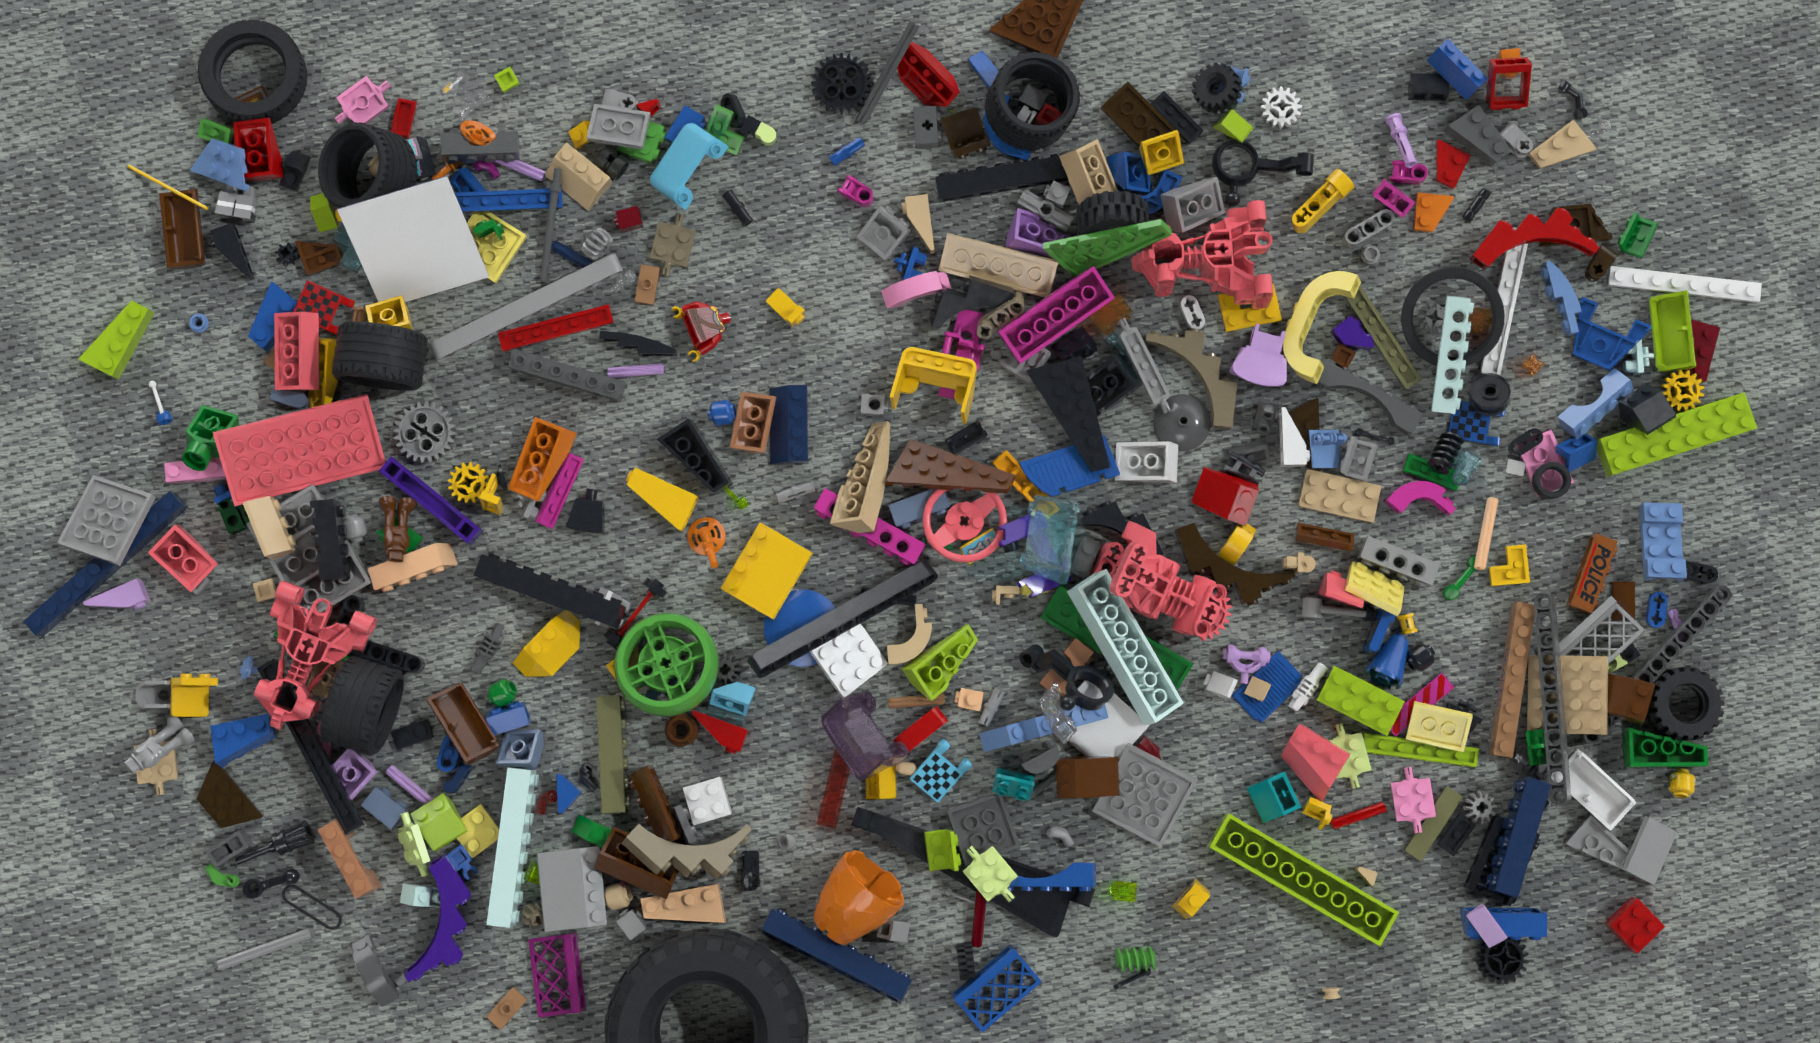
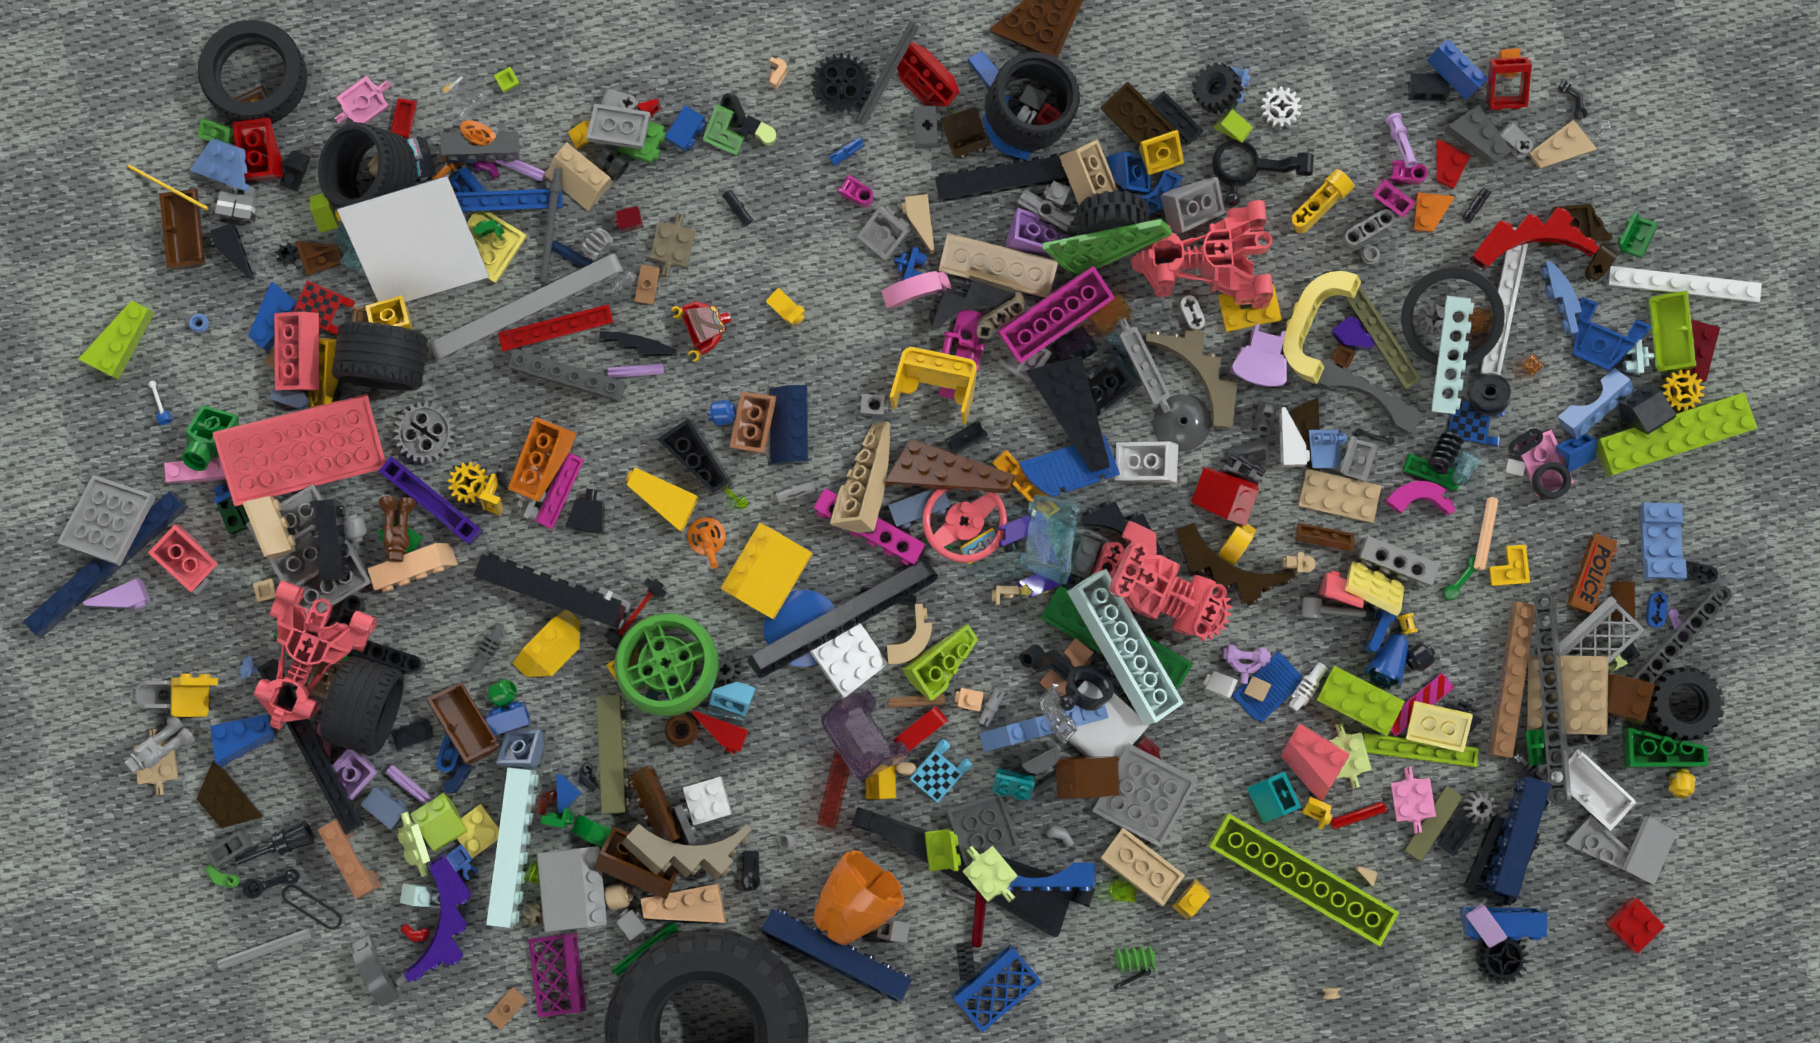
medium azure windscreen [650,123,729,210] -> none
none -> red arm [400,923,430,942]
none -> green bracket [541,808,575,828]
none -> green axle [612,922,678,976]
none -> light nougat bracket [769,57,789,90]
none -> tan plate [1100,828,1185,907]

